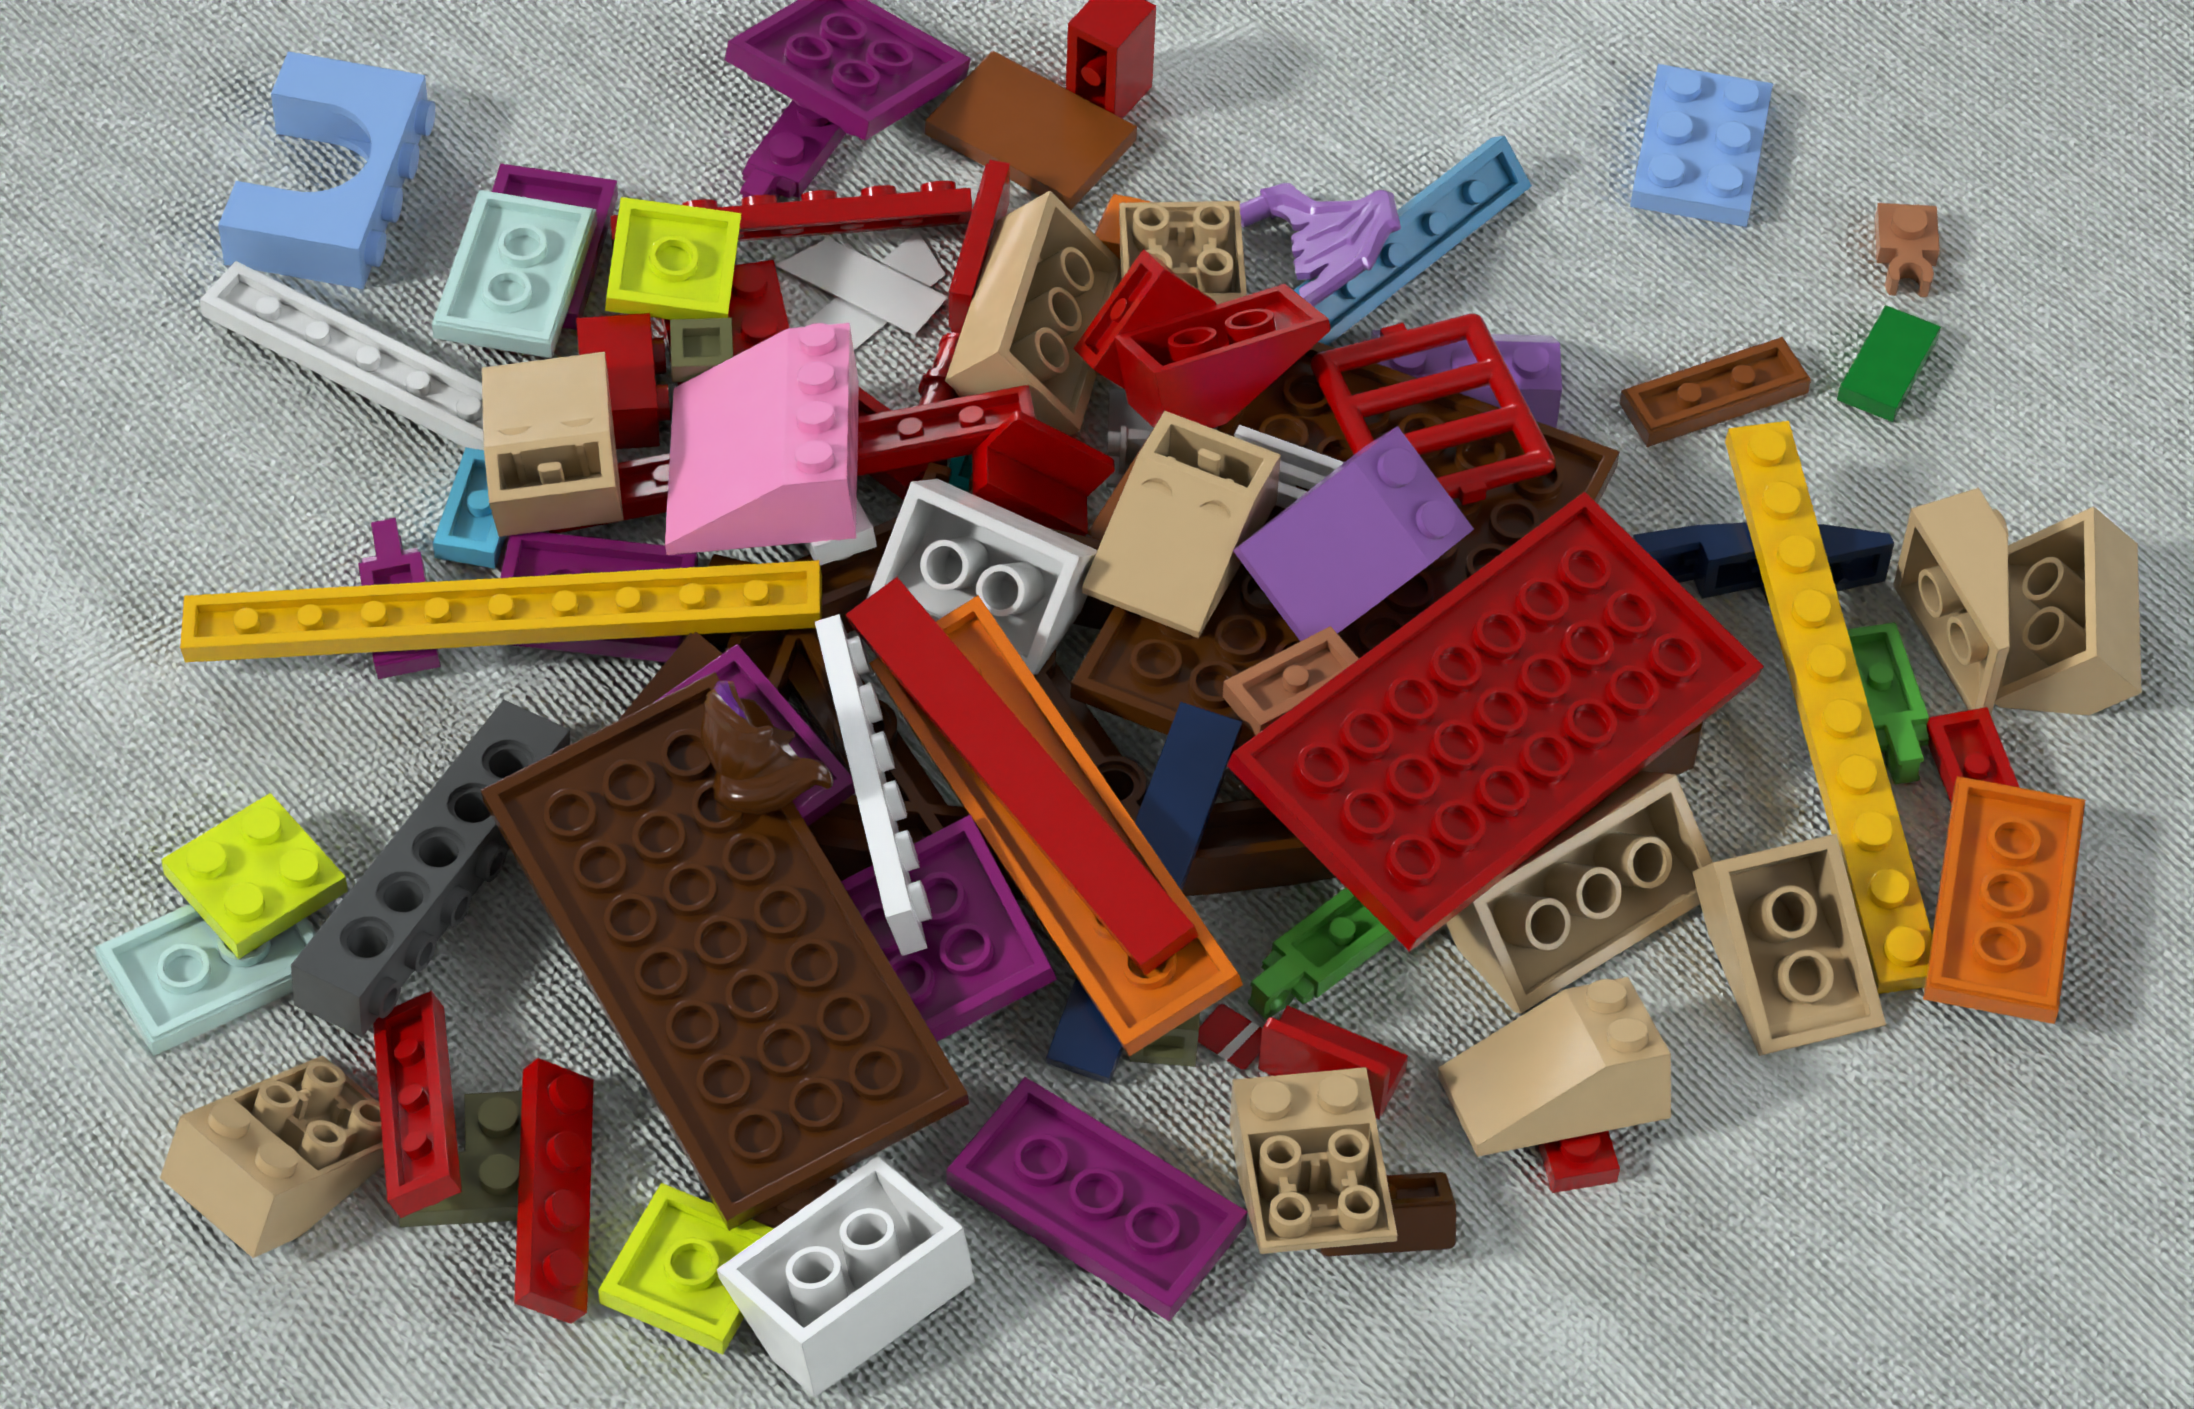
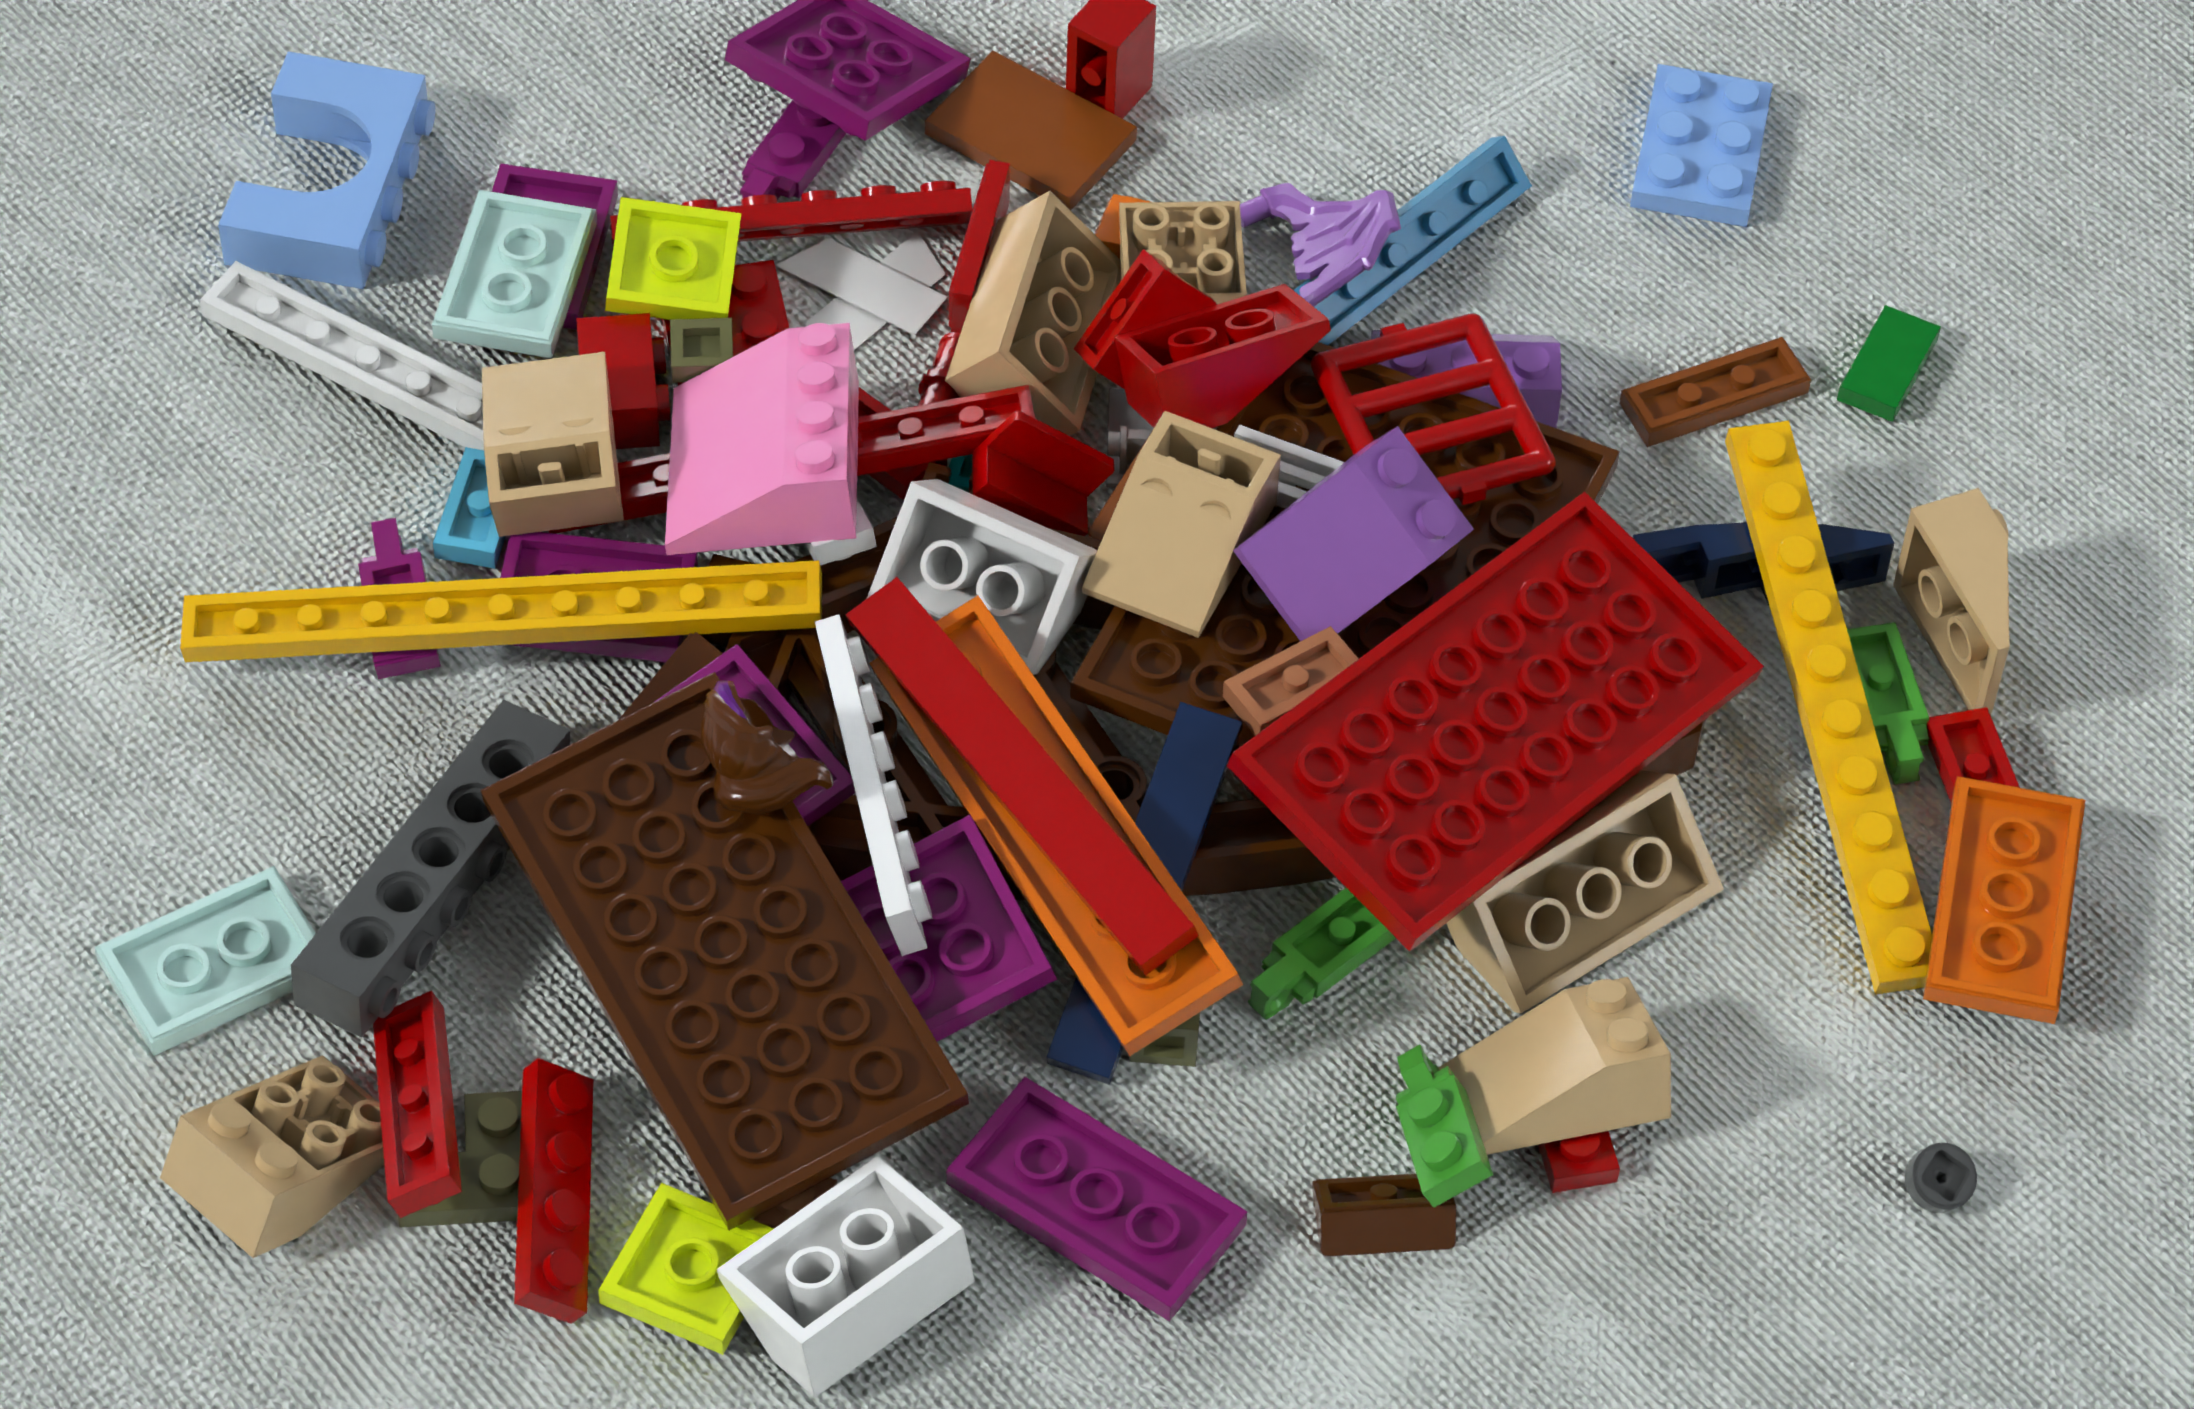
neon yellow plate [161,793,348,959] -> none
red sticker [1198,1004,1262,1070] -> none
tan slope [1230,1067,1397,1254] -> none
red panel [1258,1005,1408,1120] -> none
tan slope [1692,834,1886,1056] -> none
nougat plate [1874,203,1940,297] -> none
tan slope [1995,506,2142,716] -> none
none -> bright green hinge [1396,1044,1493,1207]
none -> dark grey tile [1905,1143,1977,1213]

